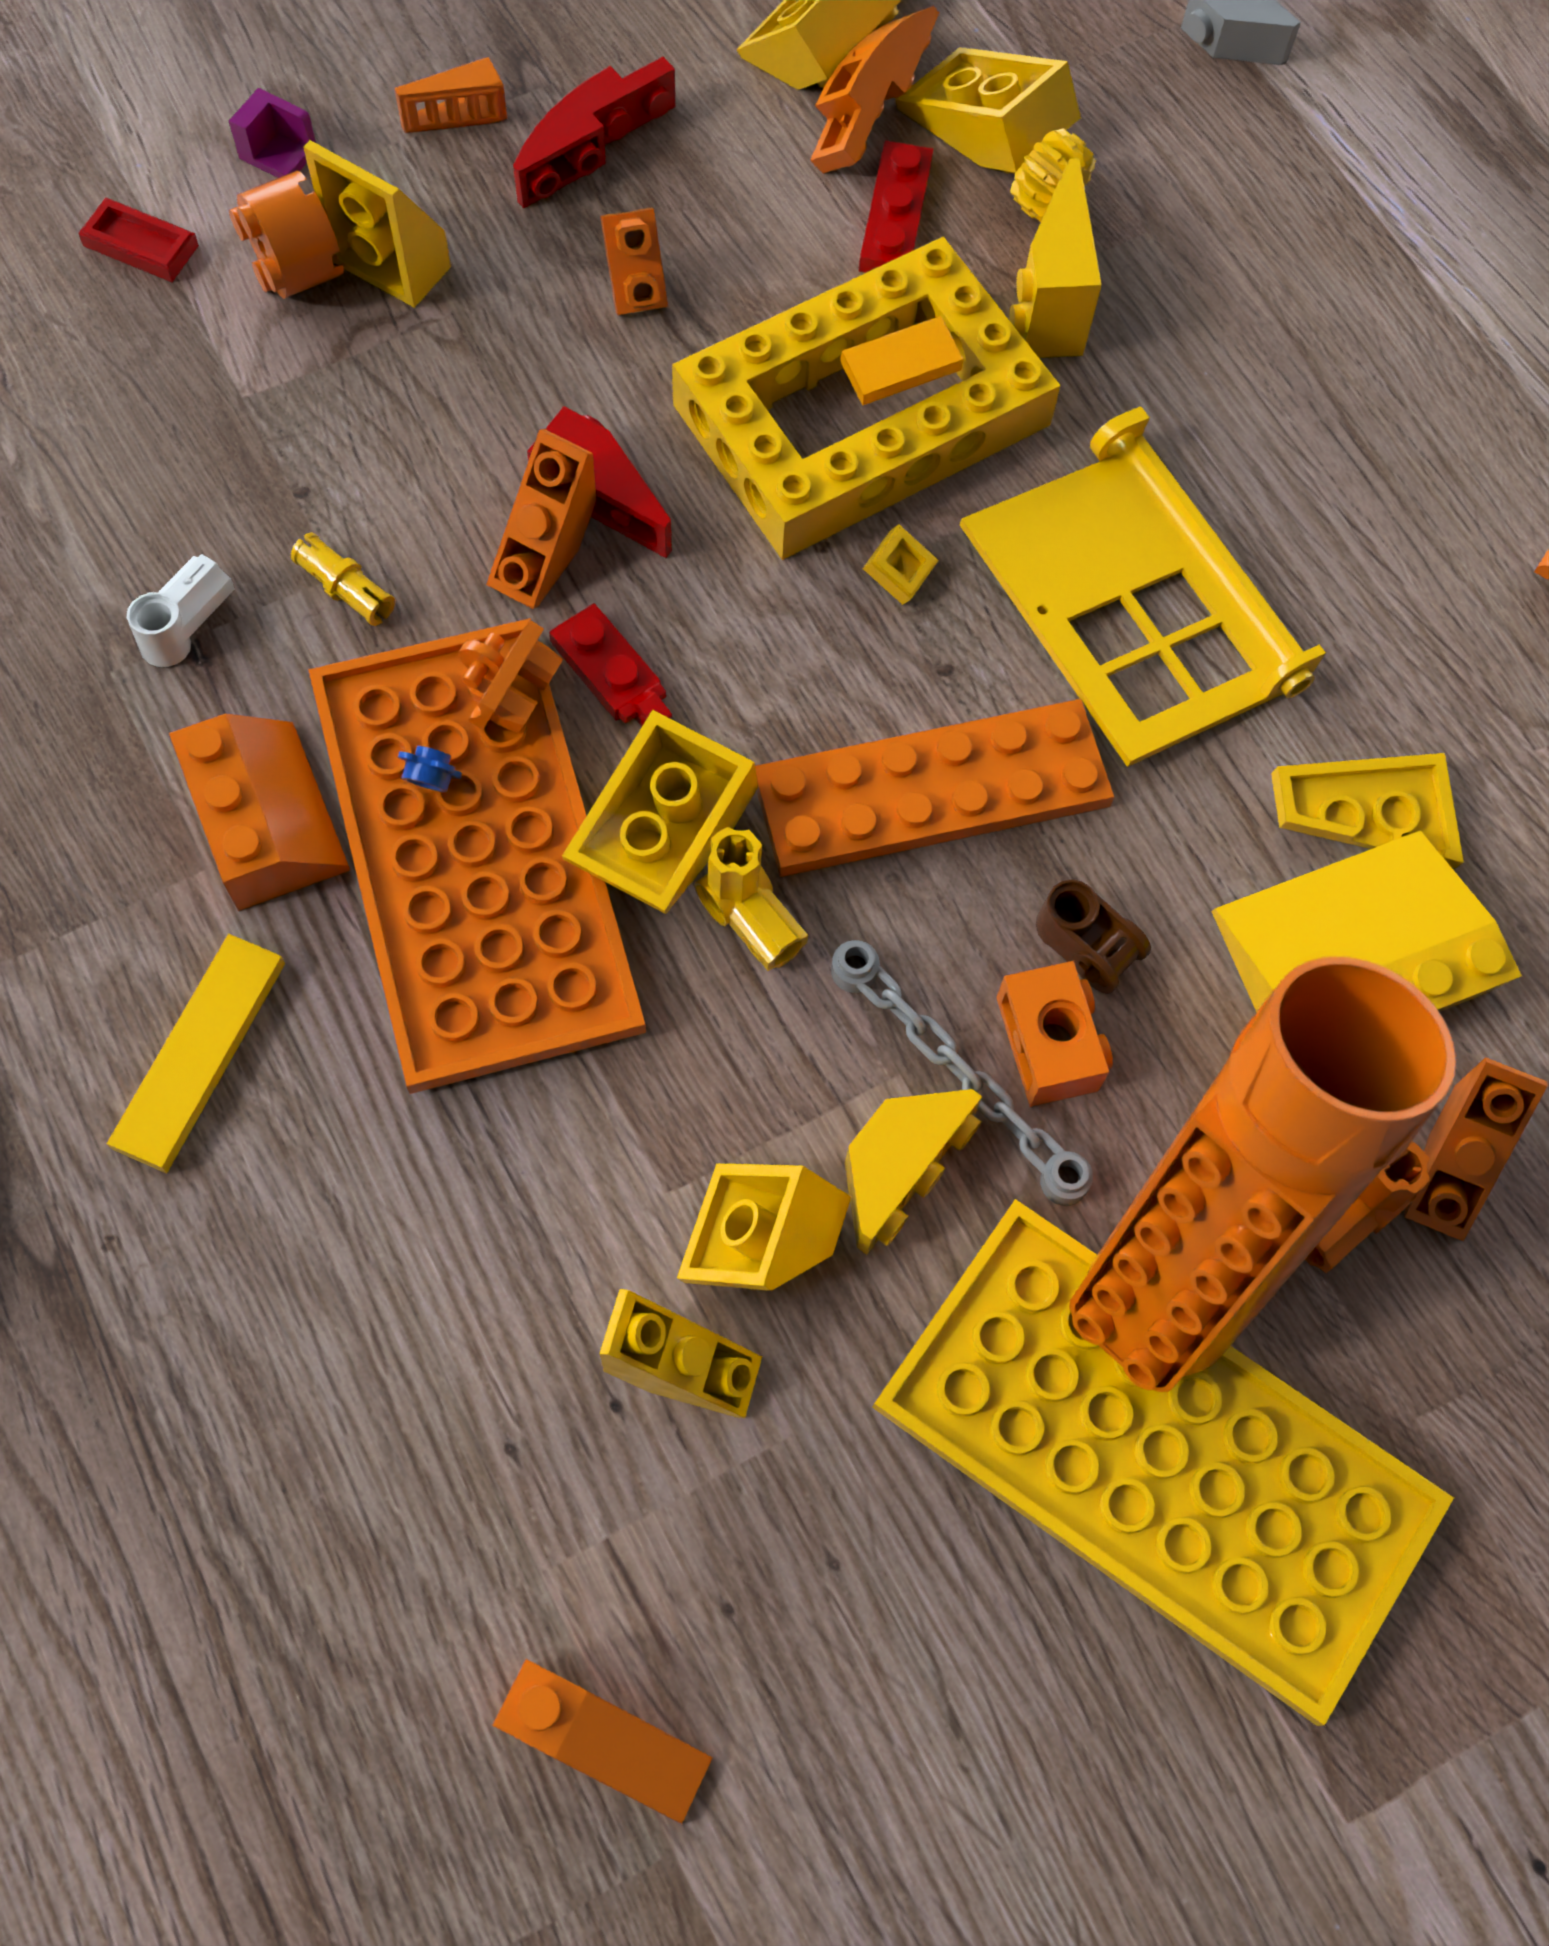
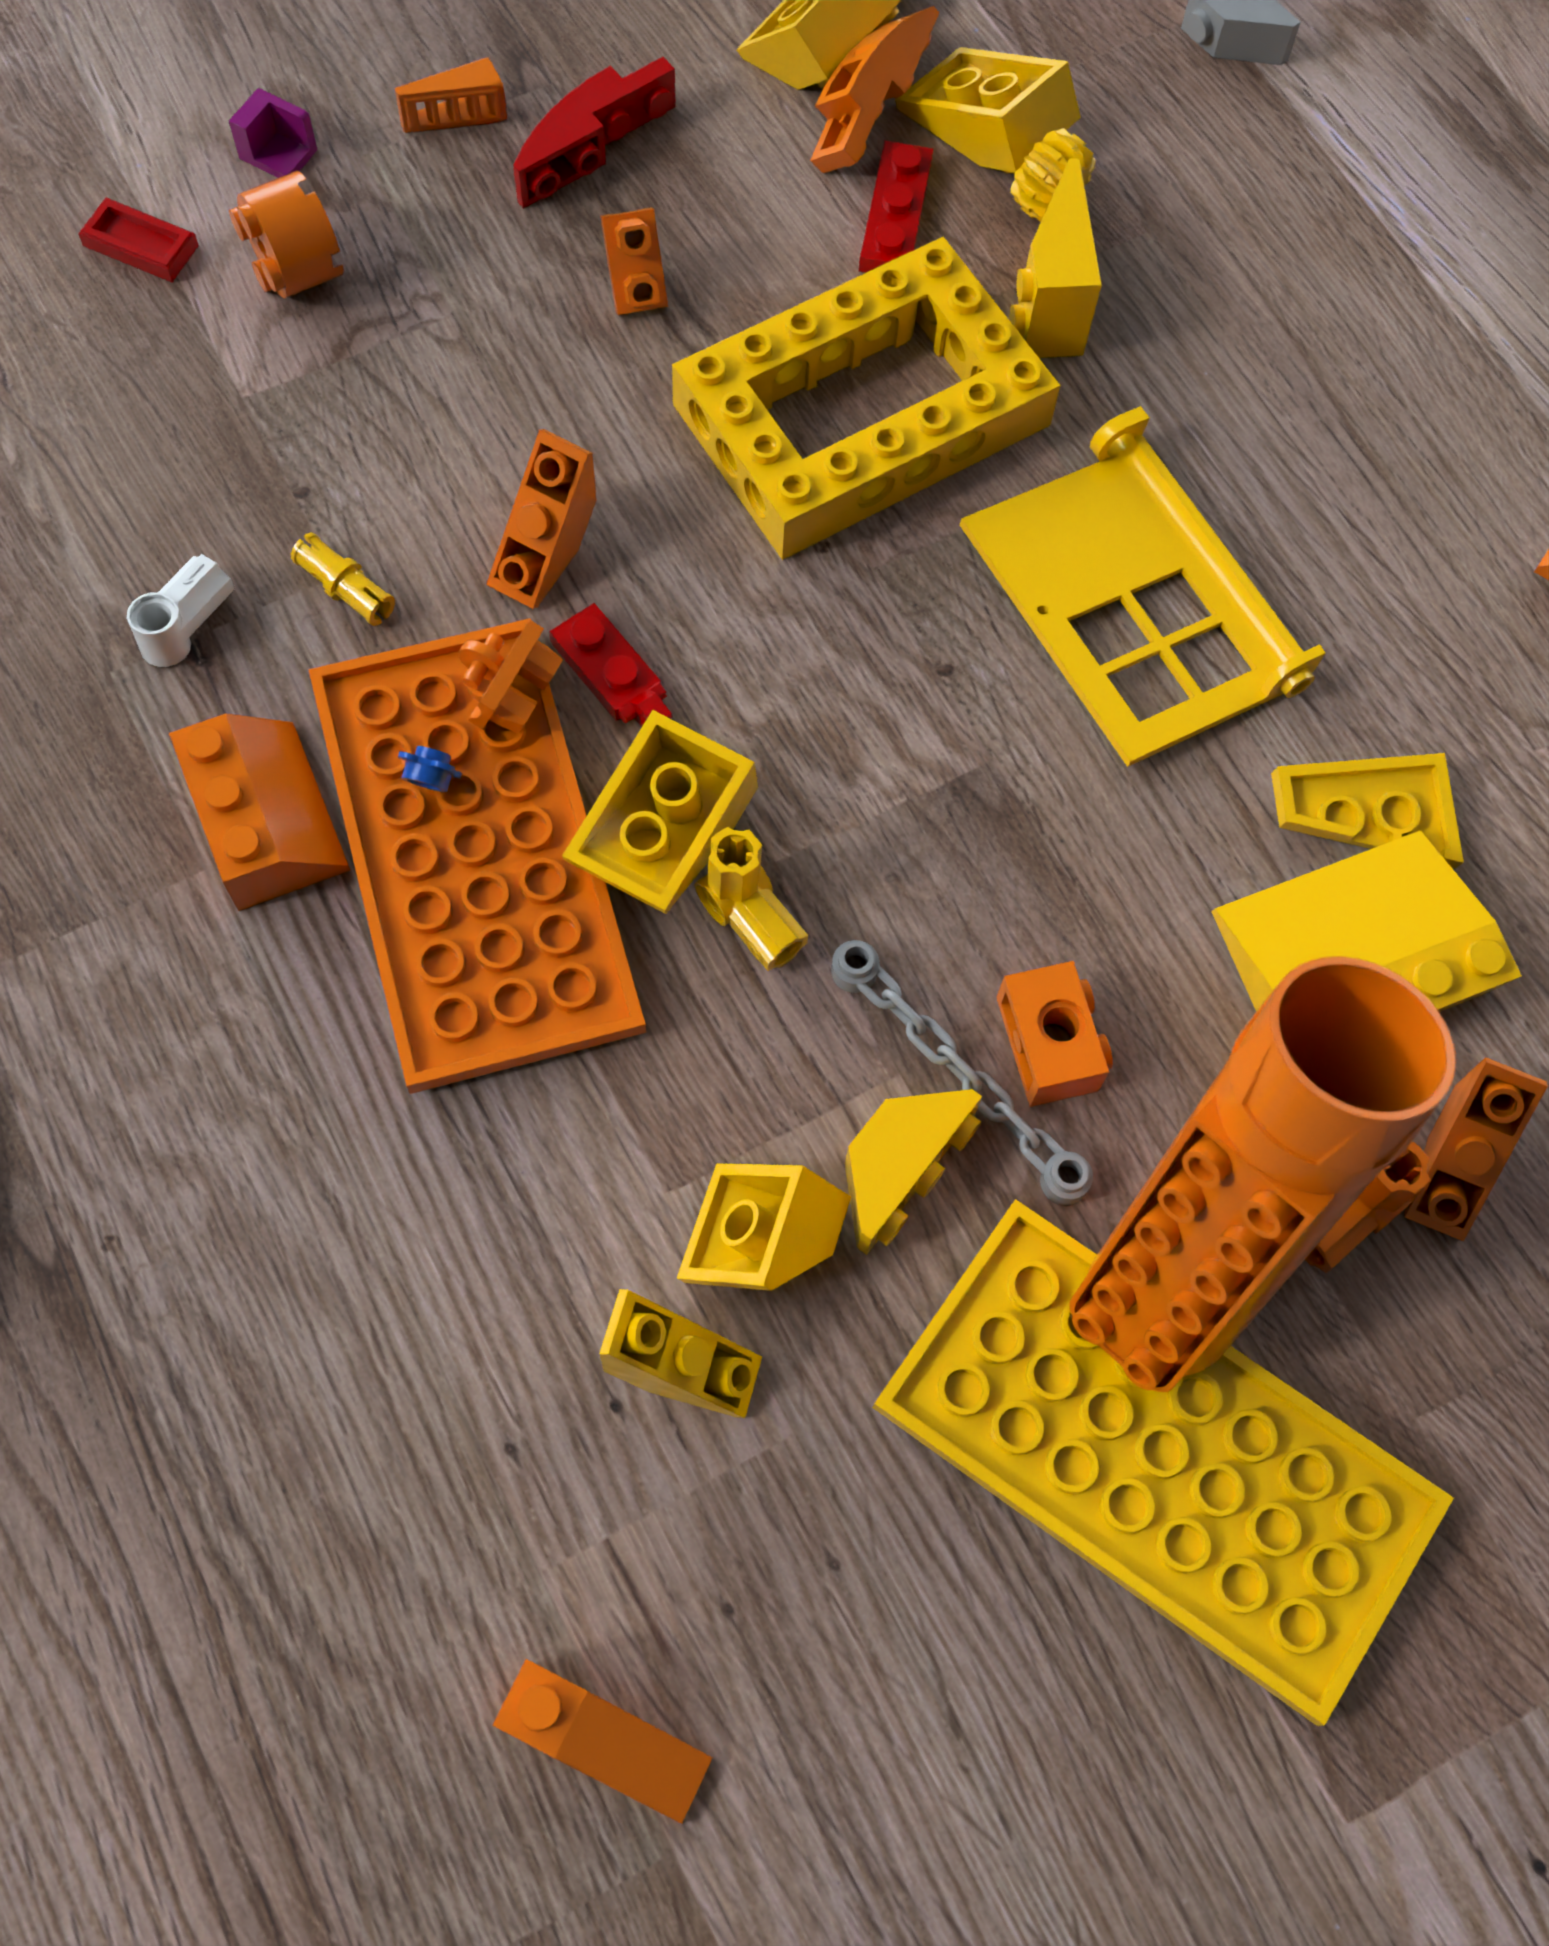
yellow tile [106,933,285,1174] -> none
yellow slope [303,140,451,308] -> none
red slope [527,406,672,558] -> none
orange plate [755,699,1114,877] -> none
light orange tile [841,316,964,406] -> none
yellow tile [862,524,939,605] -> none
reddish brown piece [1036,879,1151,994] -> none

